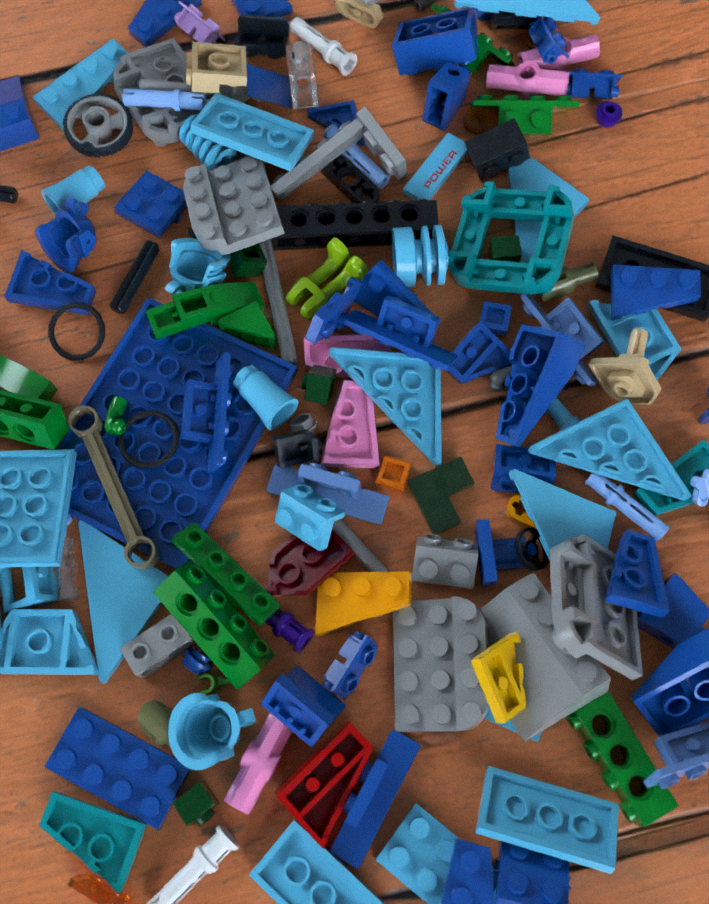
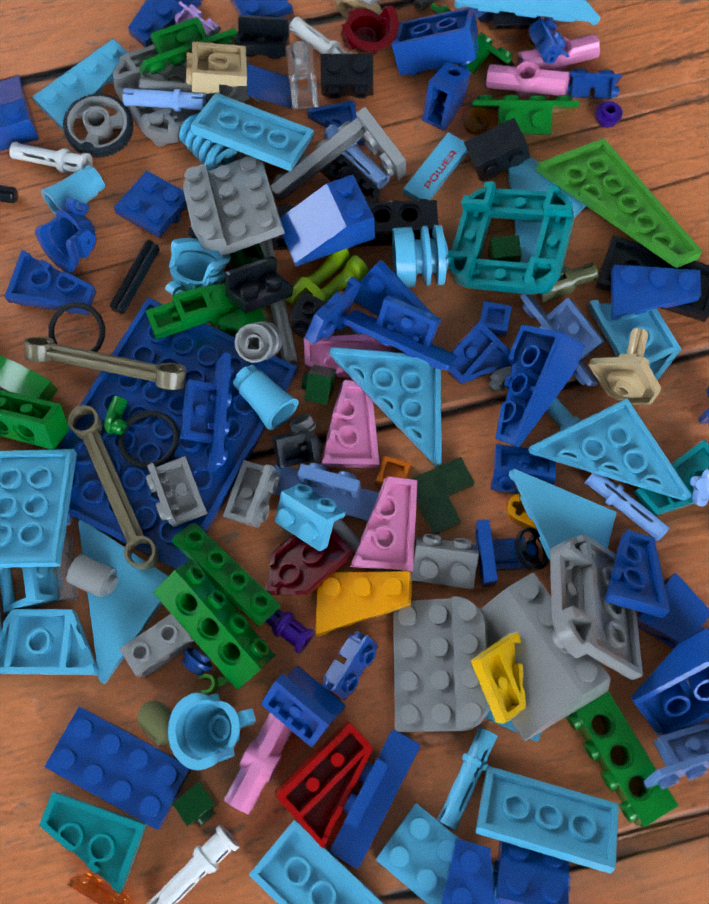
none -> white pin [9,142,93,173]
none -> dark tan piece [24,337,187,390]
none -> light grey brick [66,554,119,598]
none -> green bracket [139,17,238,75]
none -> light grey bracket [146,456,208,527]
none -> light grey bracket [223,460,280,529]
none -> black bracket [226,256,293,314]
none -> light grey wheel [234,321,283,363]
none -> blue slope [280,175,375,266]
none -> black bracket [289,292,327,338]
none -> black bracket [321,53,373,99]
none -> dark red helmet [340,5,399,55]
none -> bright pink wing [350,477,417,572]
none -> medium azure pin [437,727,498,830]
none -> bright green wing [535,138,703,268]

